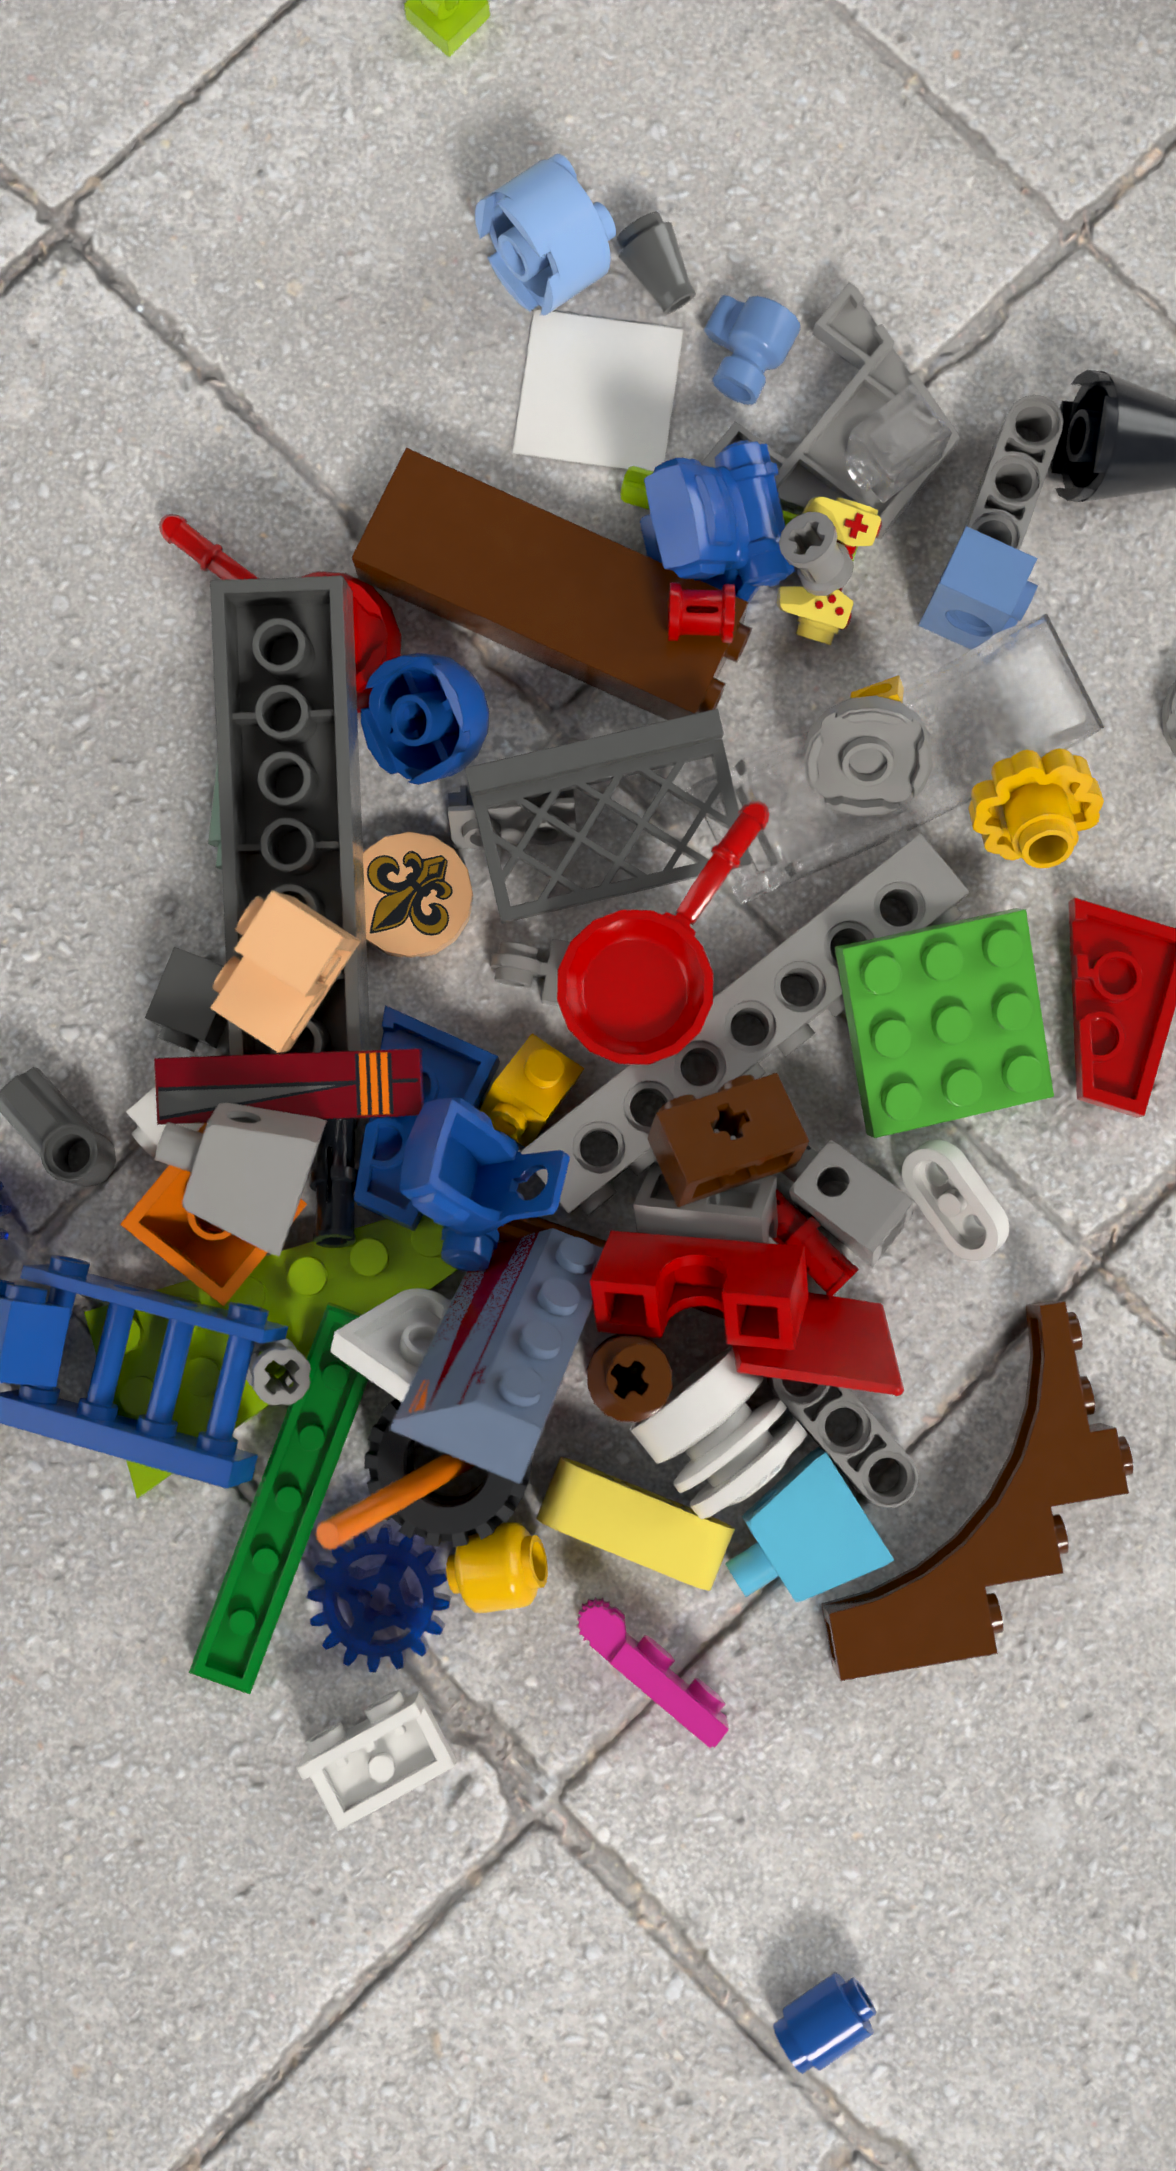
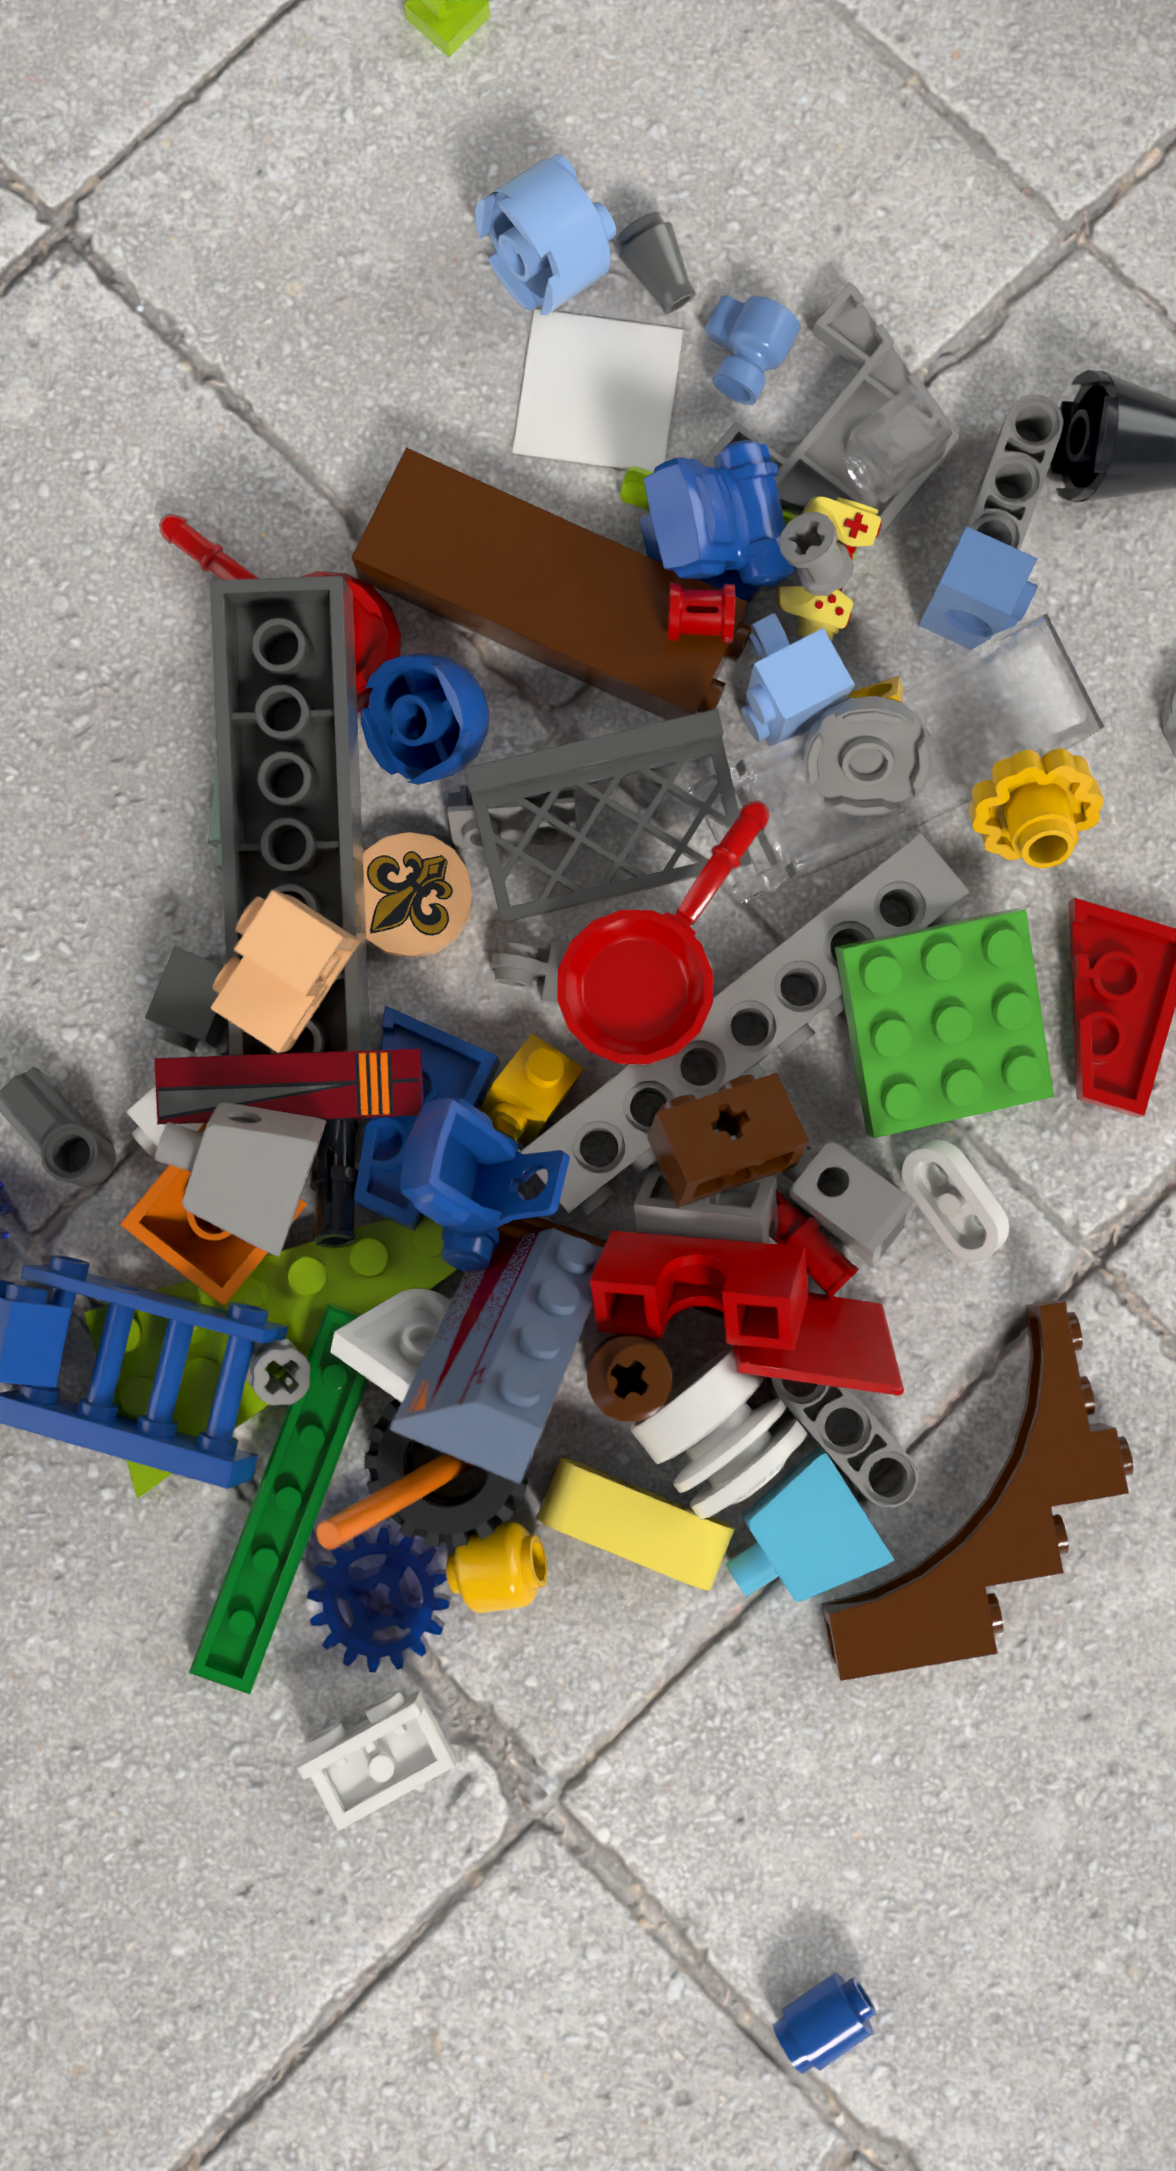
dark pink hinge [577,1597,729,1748] -> none
none -> light blue brick [741,613,854,754]

